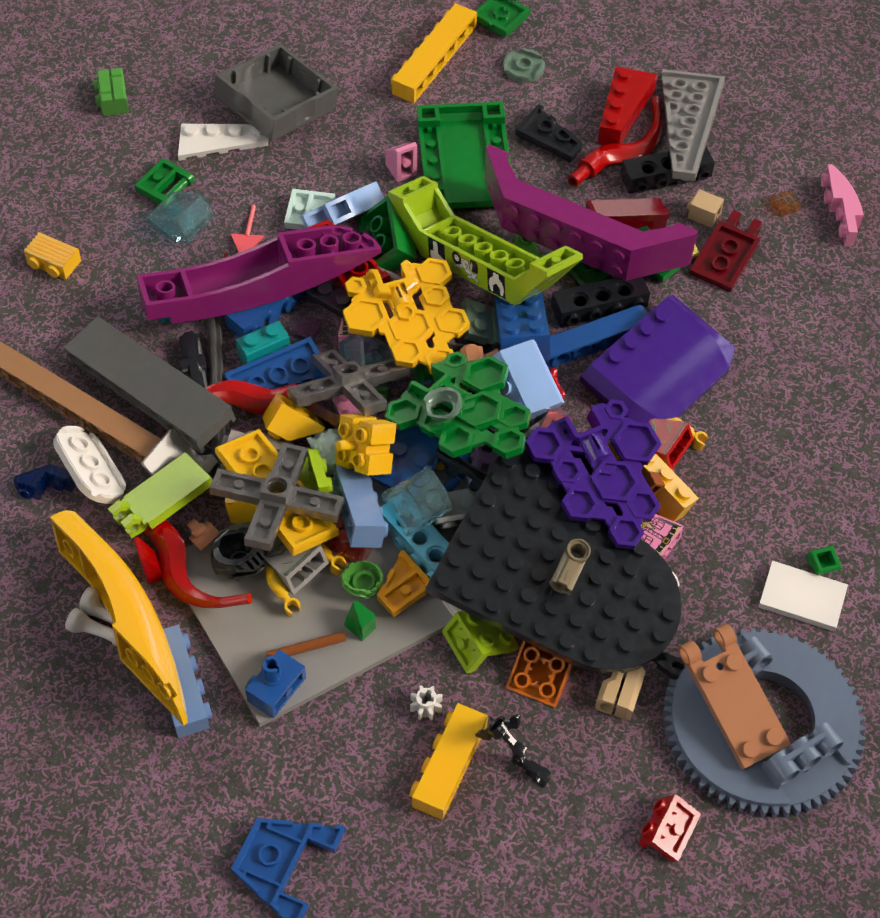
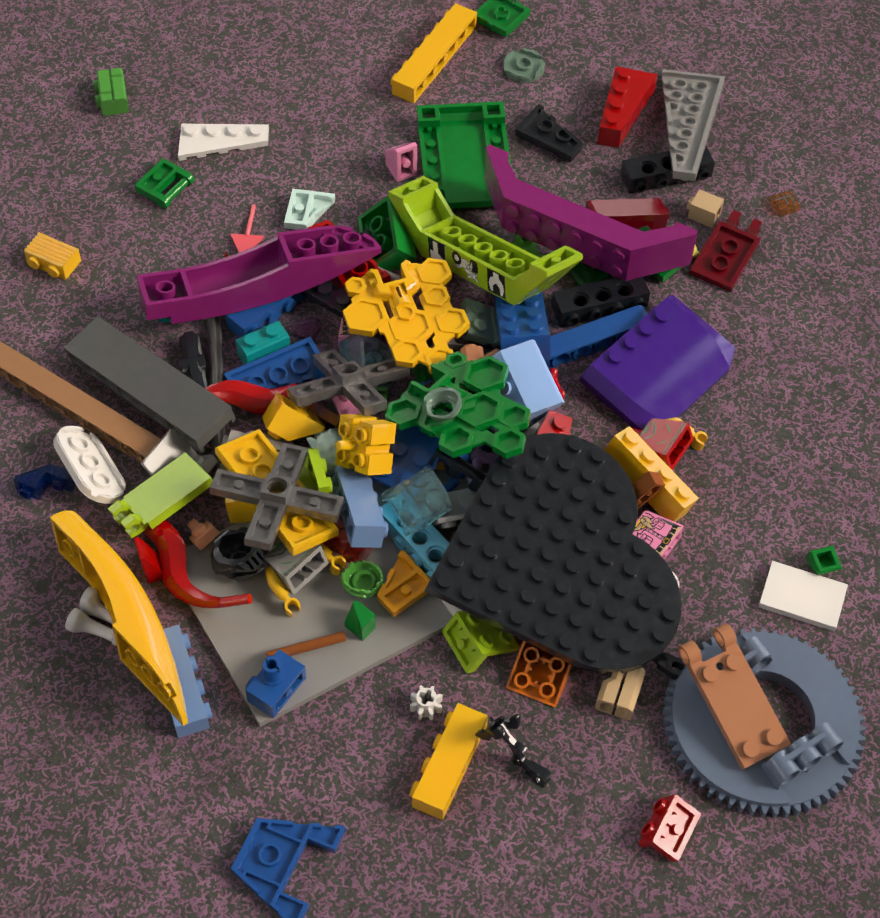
clear light blue slope [145,191,215,243] -> none
dark grey tile [214,43,338,141] -> none
light blue slope [300,182,384,229] -> none
dark purple piece [525,399,662,550] -> none
dark tan piece [549,539,591,595] -> none
red animal [568,96,663,188] -> none
bright pink slope [821,164,864,246] -> none

